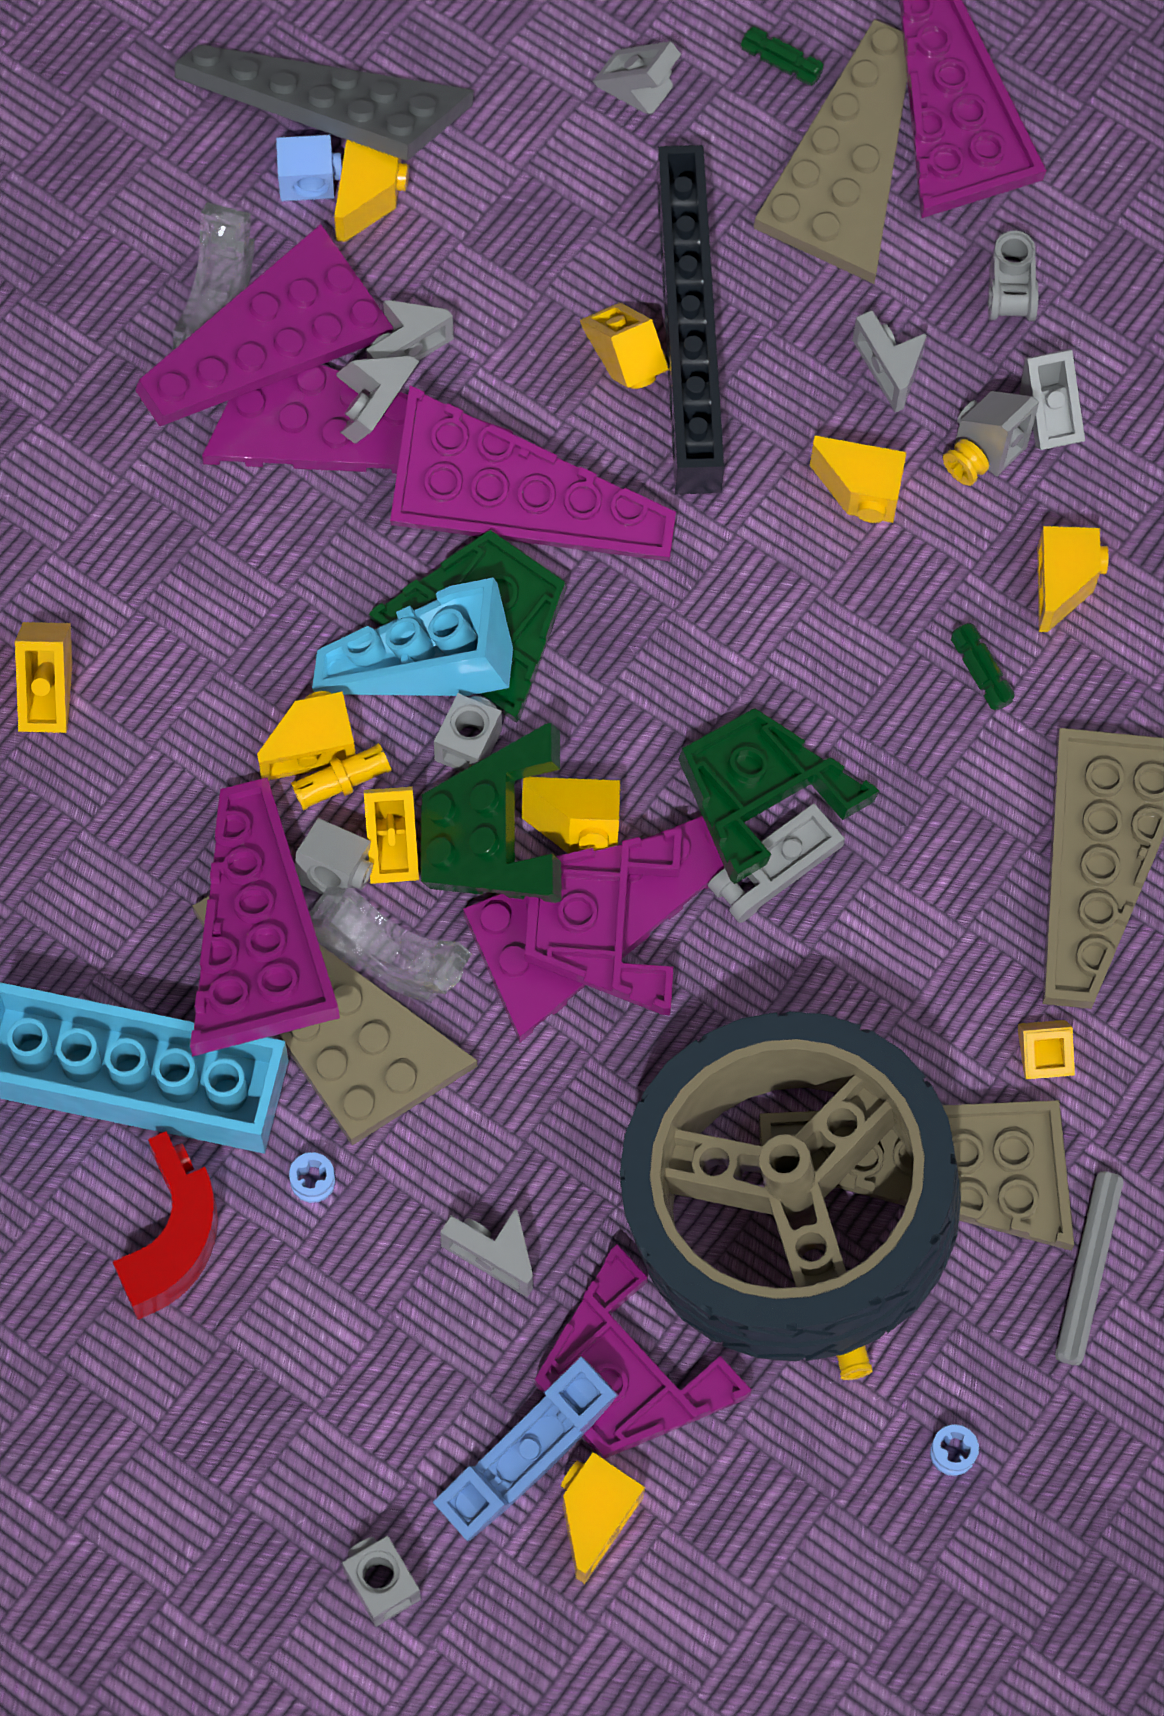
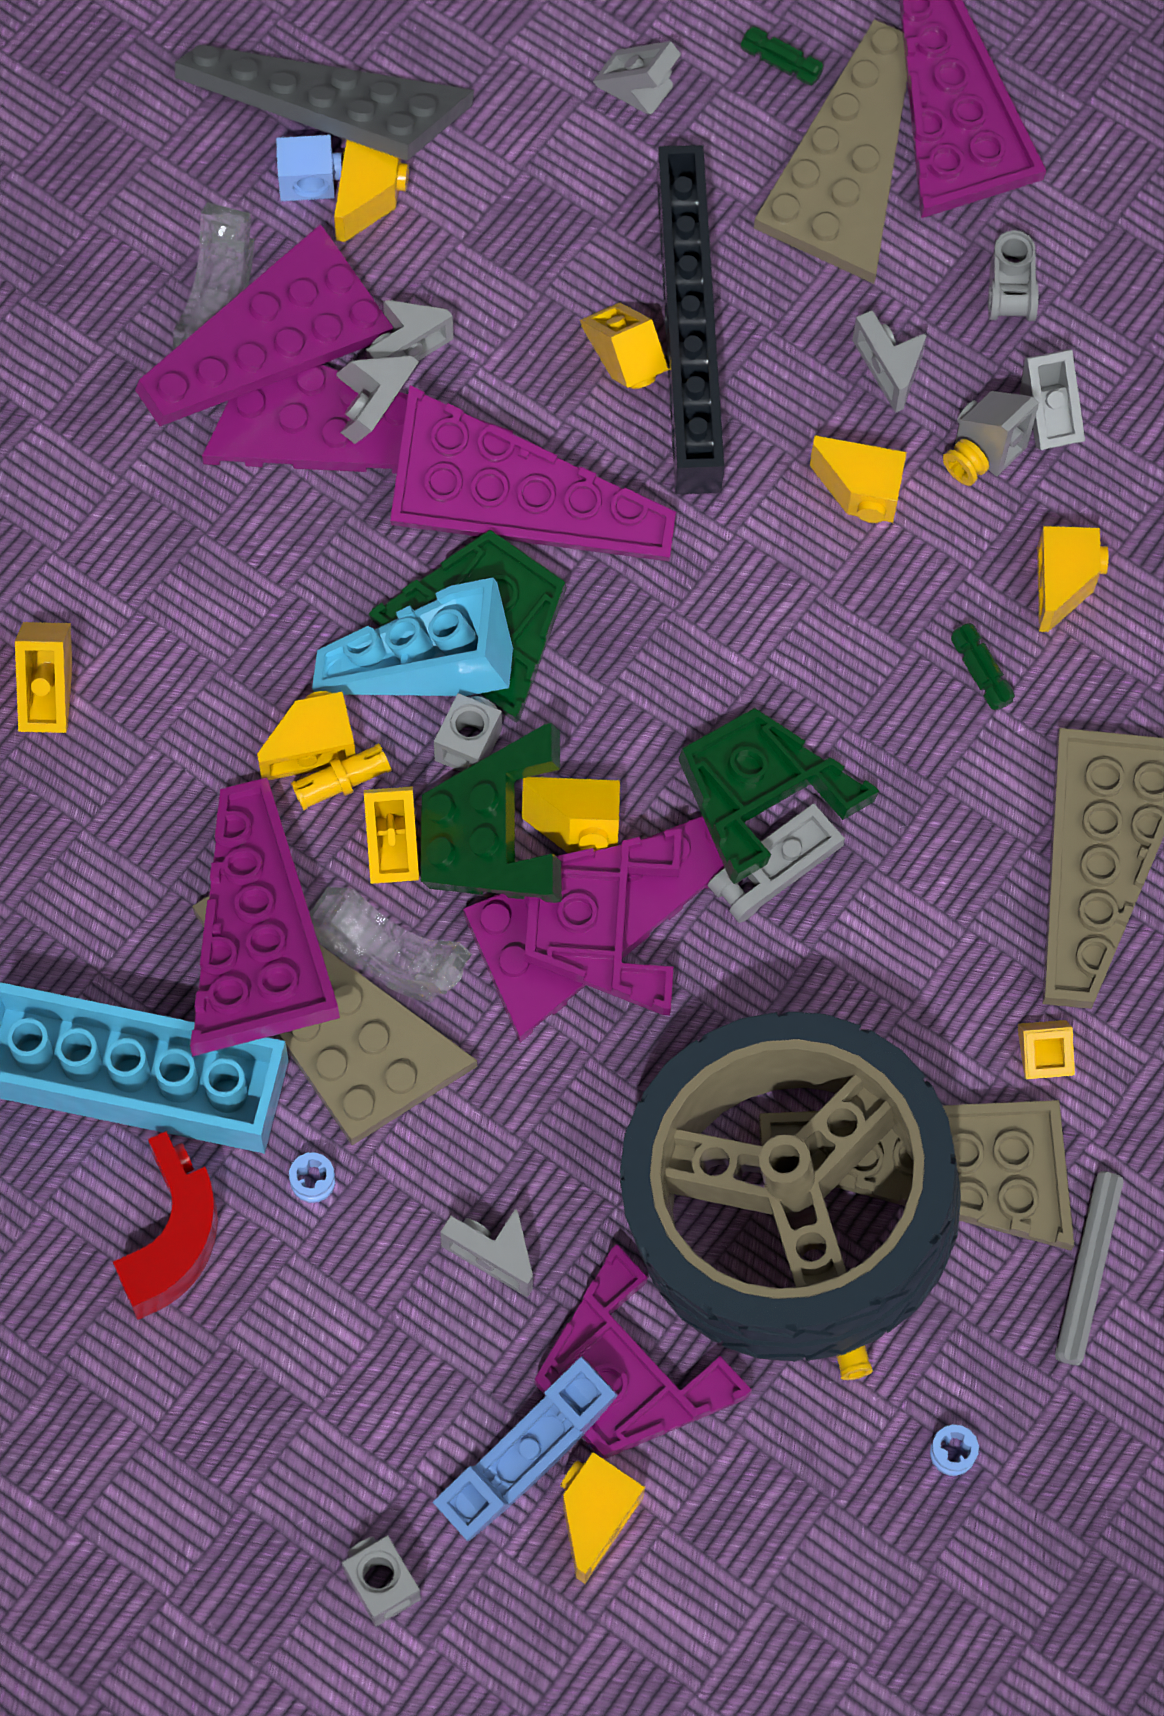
light grey brick [295,818,373,904] -> none

